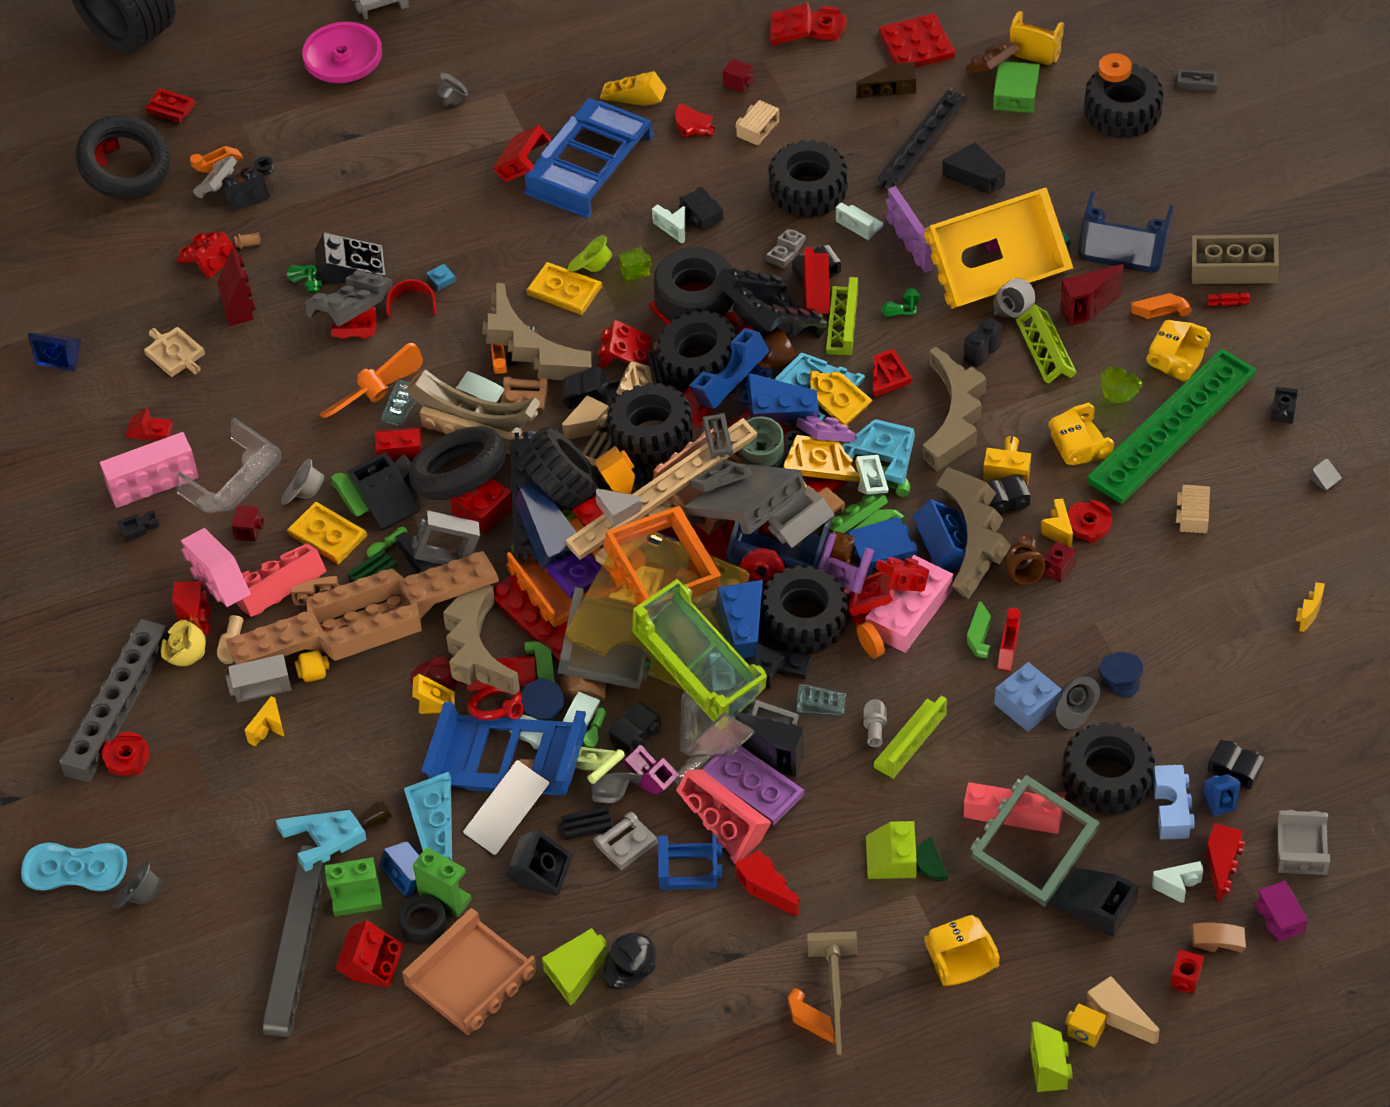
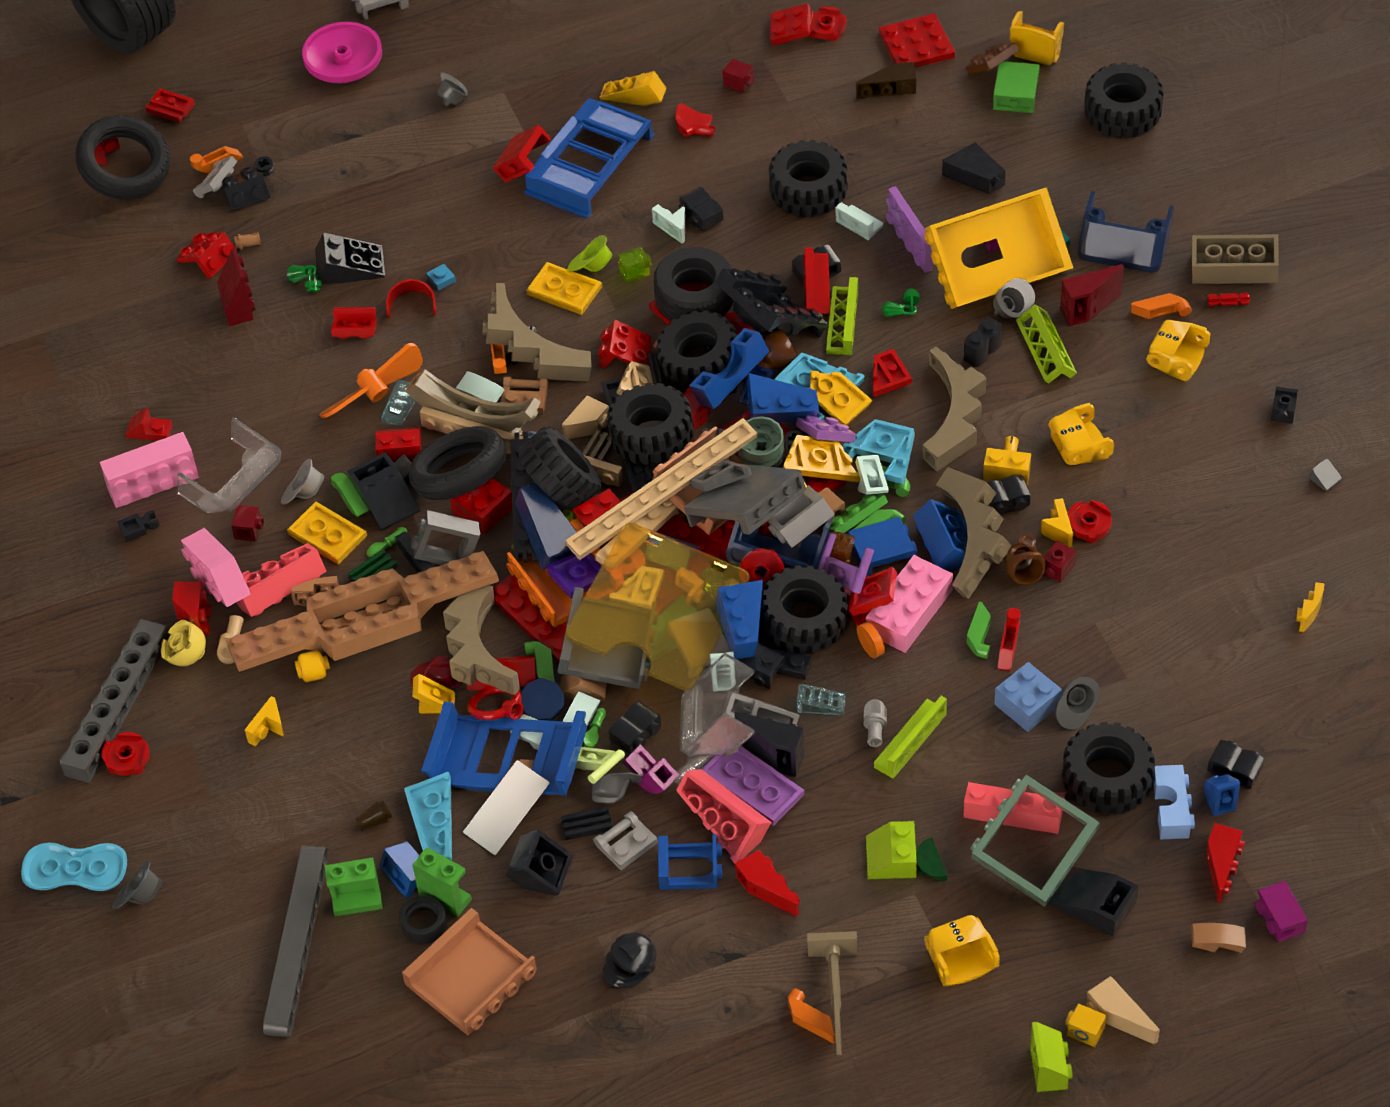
clear blue slope [27,333,81,372] -> none
tan plate [144,327,205,377] -> none
light grey window [225,654,291,703] -> none
medium azure wing [275,810,367,872] -> none
dark grey piece [305,270,392,326] -> none
red slope [335,920,404,987] -> none
lime slope [542,928,607,1005] -> none
black brick [562,367,607,409] -> none
light orange slope [594,446,635,495] -> none
light grey slope [596,489,642,527] -> none
orange window [603,506,721,614] -> none
clear light blue windscreen [632,579,767,730] -> none
dark grey tile [702,413,733,459] -> none
tan brick [736,100,779,146] -> none
light grey slope [766,229,806,269] -> none
red bracket [876,557,929,592] -> none
black hinge [878,89,967,190] -> none
green plate [1087,348,1257,505] -> none
orange piece [1098,53,1132,82] -> none
dark blue hat [1098,652,1144,697] -> none
clear neon green hair [1100,366,1143,404] -> none
light aqua slope [1152,861,1203,903] -> none
red brick [1170,950,1204,994] -> none
dark grey tile [1176,69,1218,91] -> none
tan brick [1176,485,1210,534] -> none
light grey panel [1277,810,1330,875] -> none

